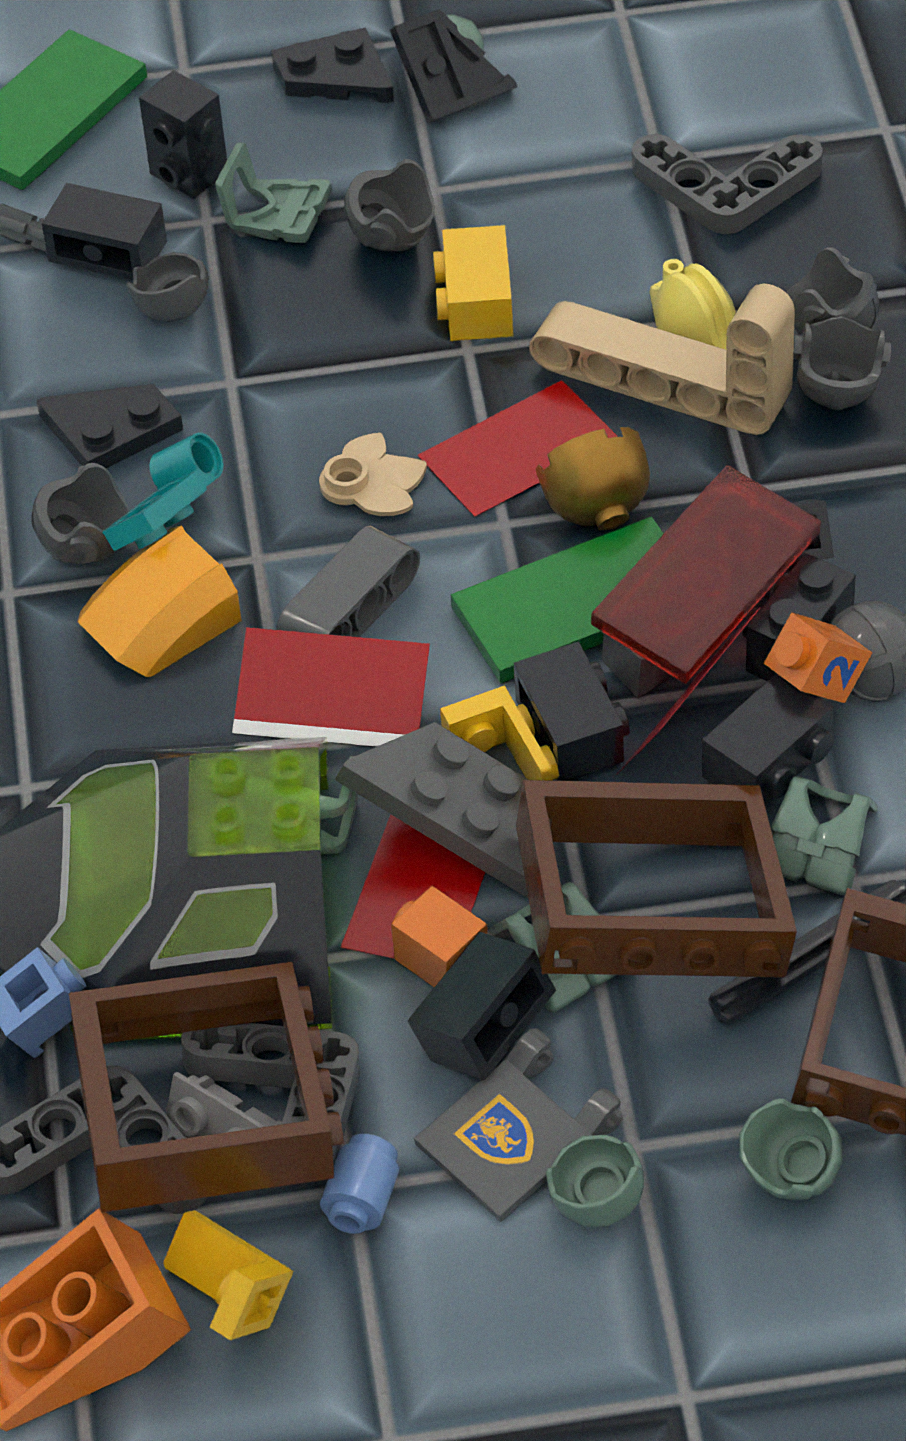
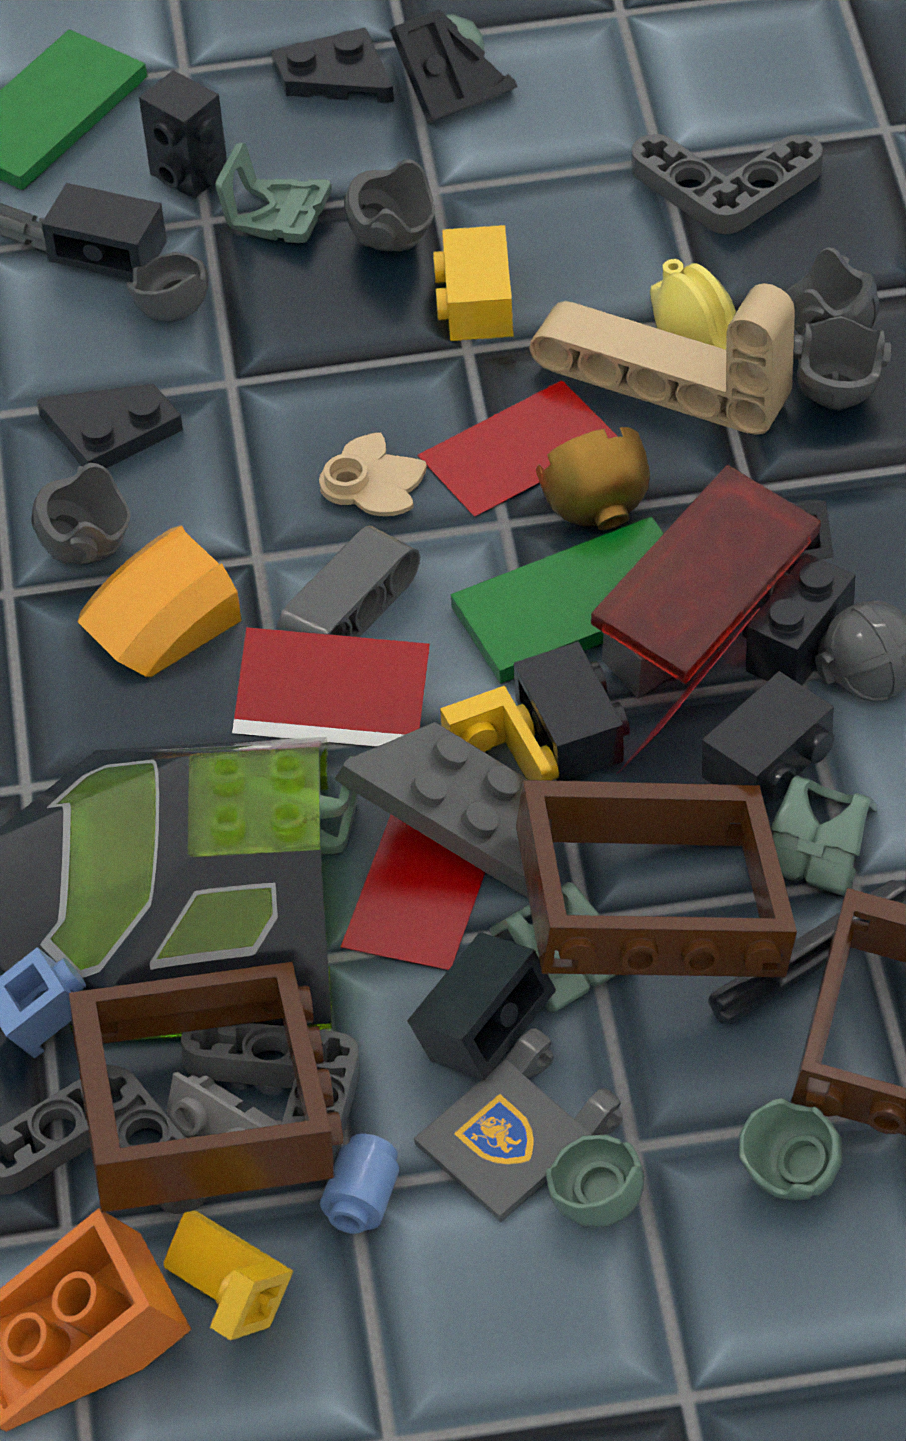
teal plate [103,432,223,551] -> none
orange brick [391,886,488,987] -> none
orange brick [764,612,872,703] -> none

